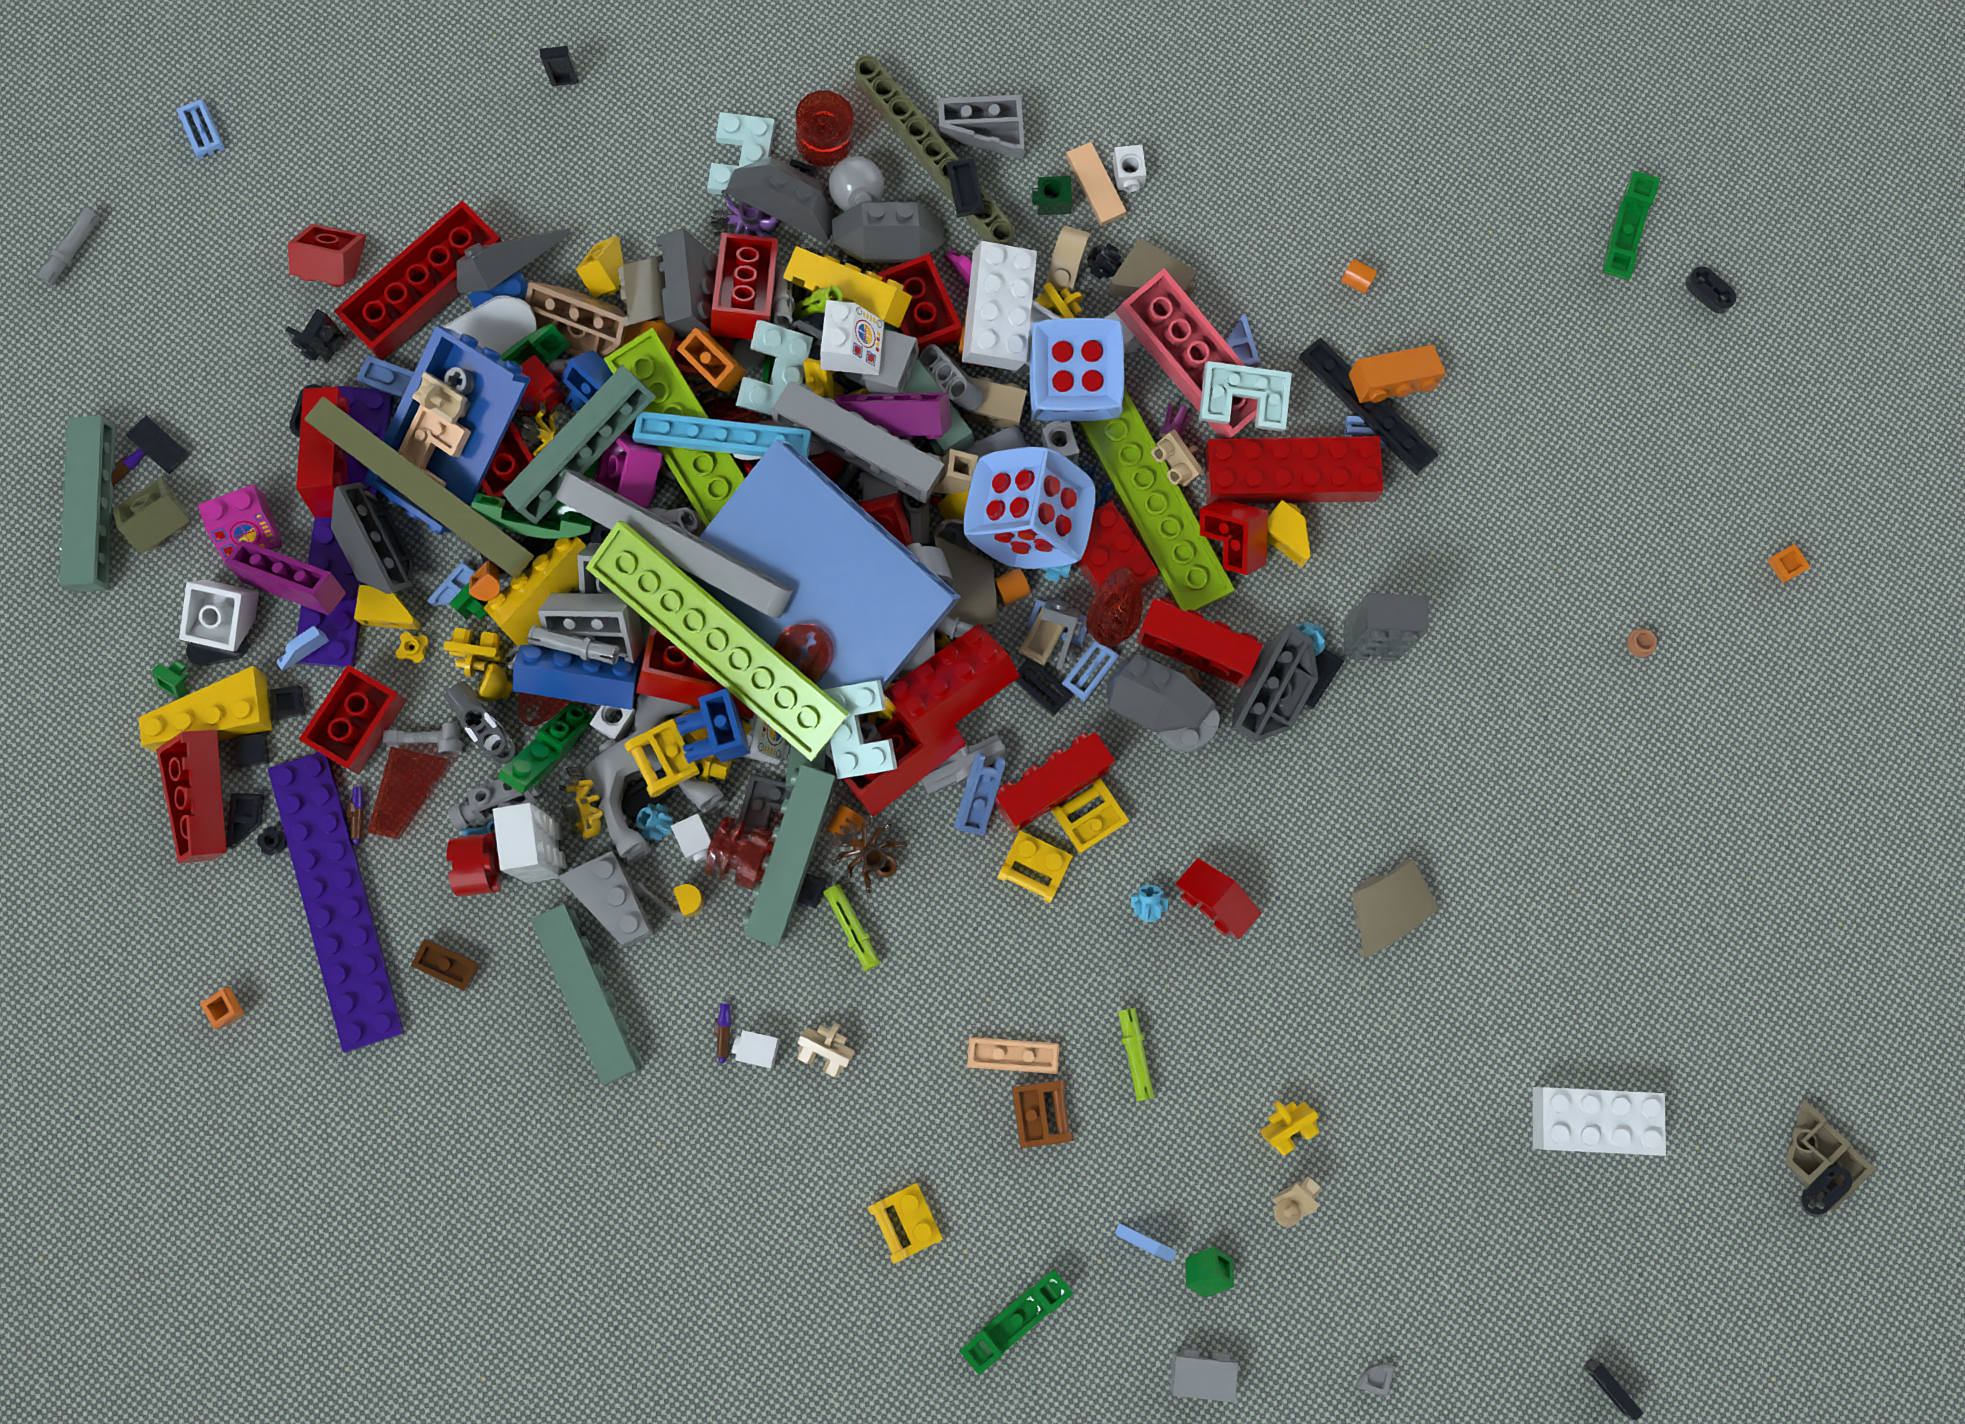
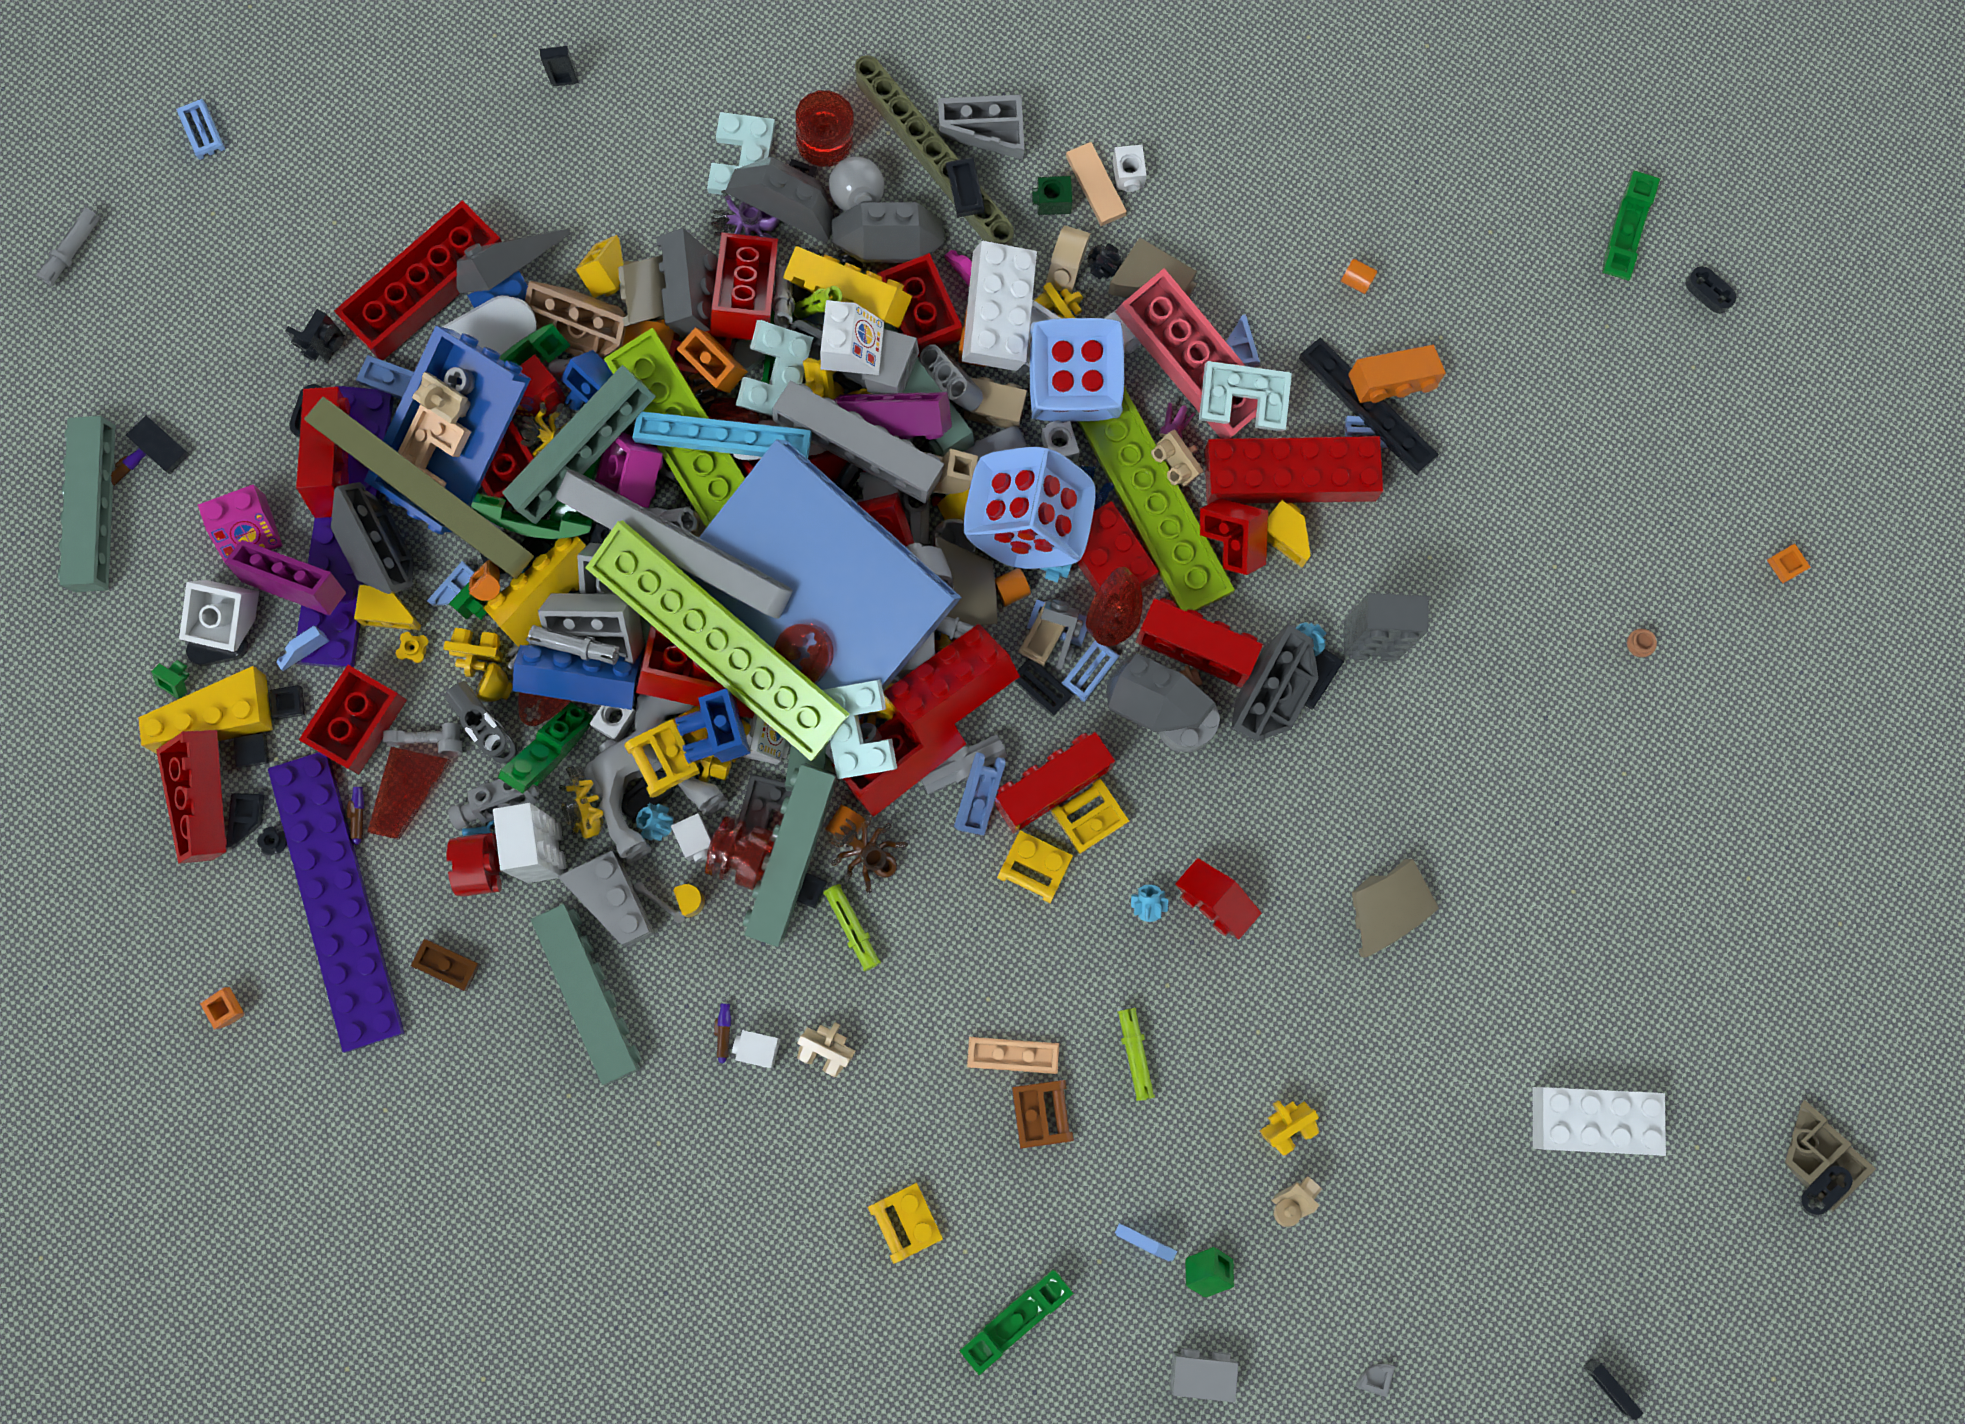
olive slope [113,476,190,554] -> none
red slope [288,224,366,287] -> none

